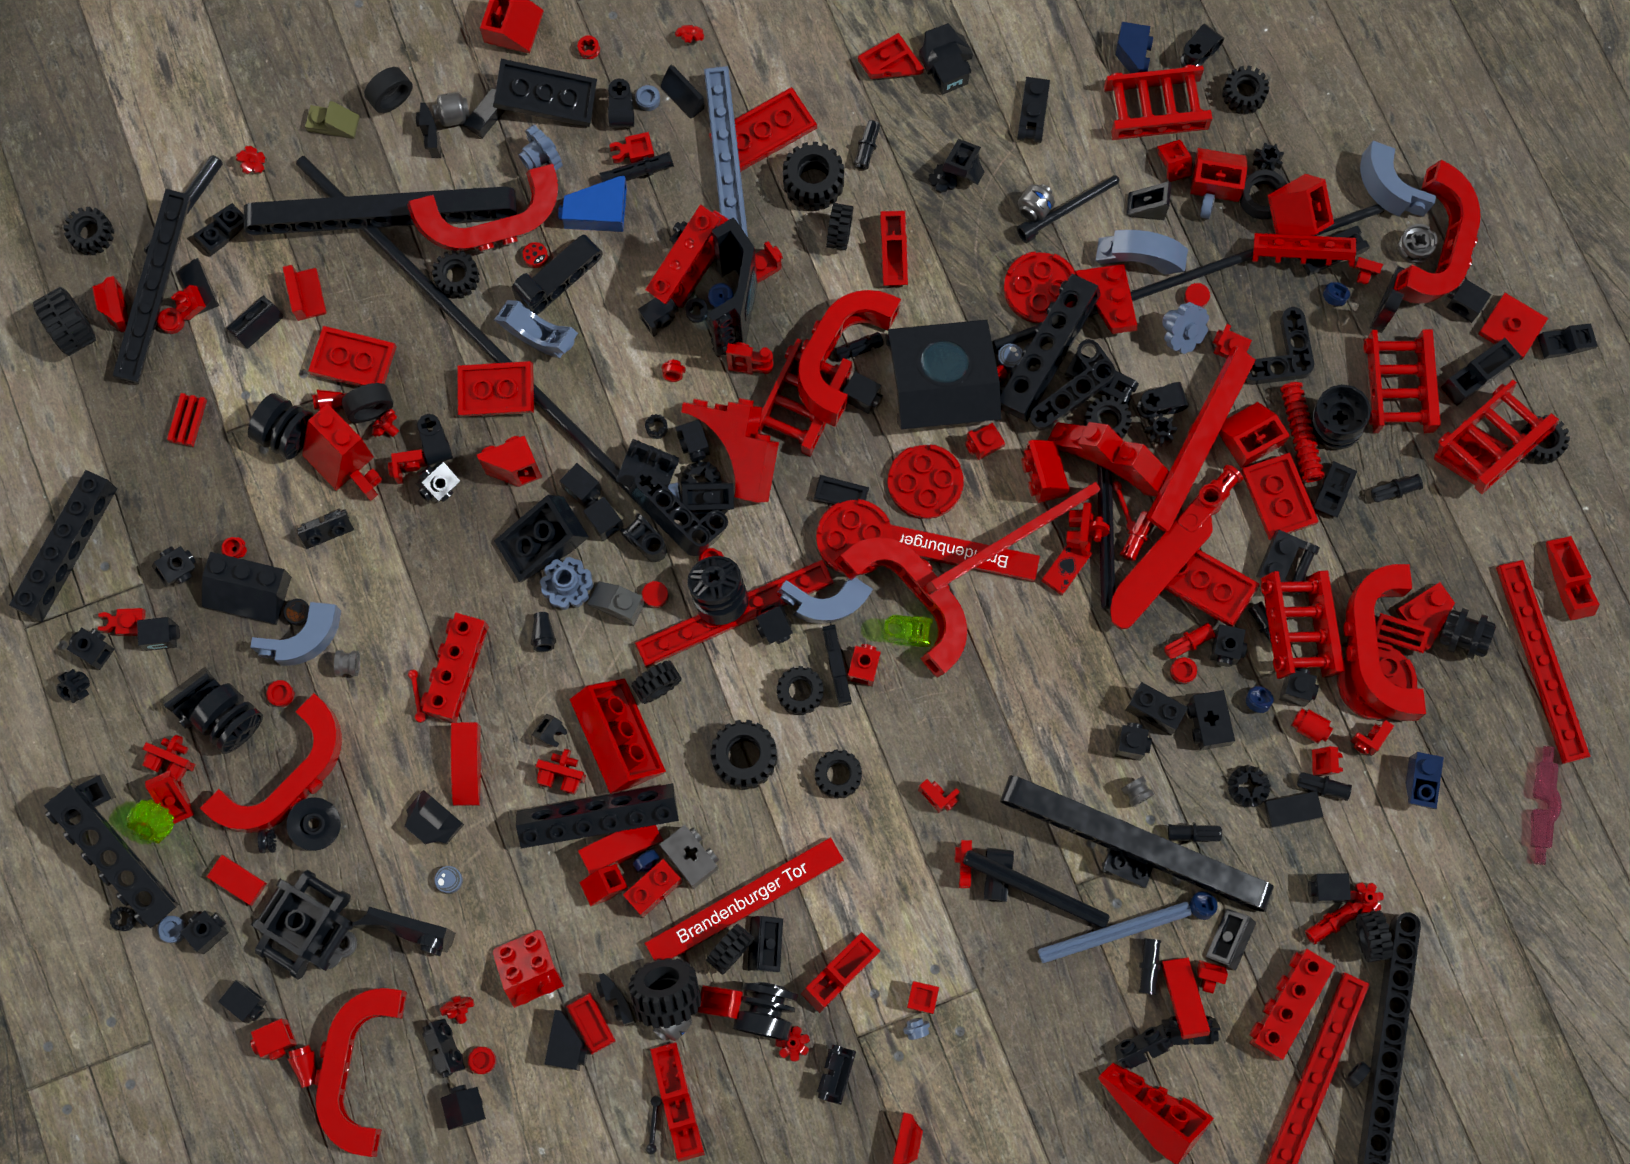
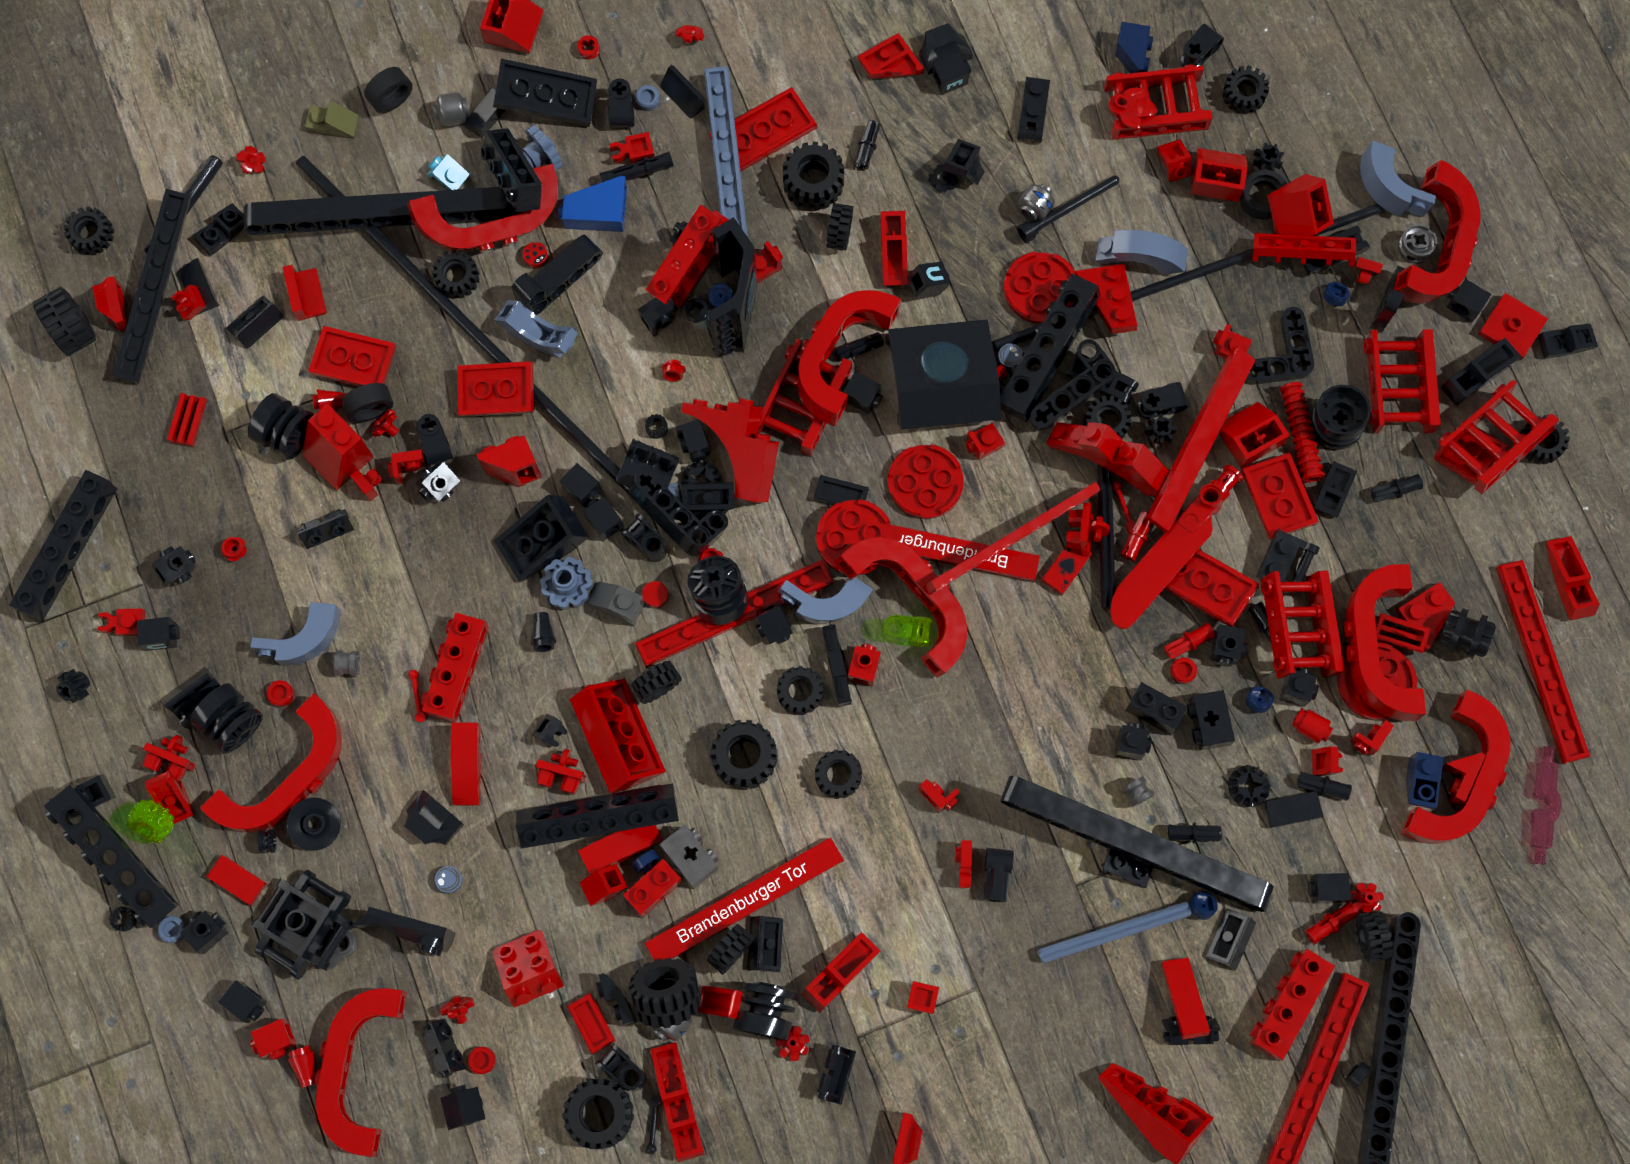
black brick [67,627,115,670] -> none
red tile [157,308,185,334] -> none
black slope [202,552,292,625] -> none
black tile [284,599,309,626] -> none
black slope [416,103,441,158] -> none
black slope [544,1010,588,1071] -> none
red plate [726,342,774,374] -> none
sand blue plate [903,1018,930,1040] -> none
black axle [963,850,1110,928] -> none
red slope [1021,440,1069,503] -> none
black hinge [1115,1024,1173,1070] -> none
black slope [1127,181,1171,221] -> none
black pin [1139,938,1161,995] -> none
sand blue plant [1162,302,1209,354] -> none
red tile [1184,283,1210,308] -> none
red tile [1197,960,1228,994] -> none
sand blue tile [1200,193,1215,219] -> none
none -> bracket [427,154,470,190]
none -> black brick [481,128,542,212]
none -> black tyre [562,1078,634,1149]
none -> black piece [595,1042,646,1092]
none -> black brick [907,261,951,299]
none -> red plate [1108,87,1157,129]
none -> red arch [1401,689,1511,844]
none -> red slope [1442,753,1486,805]

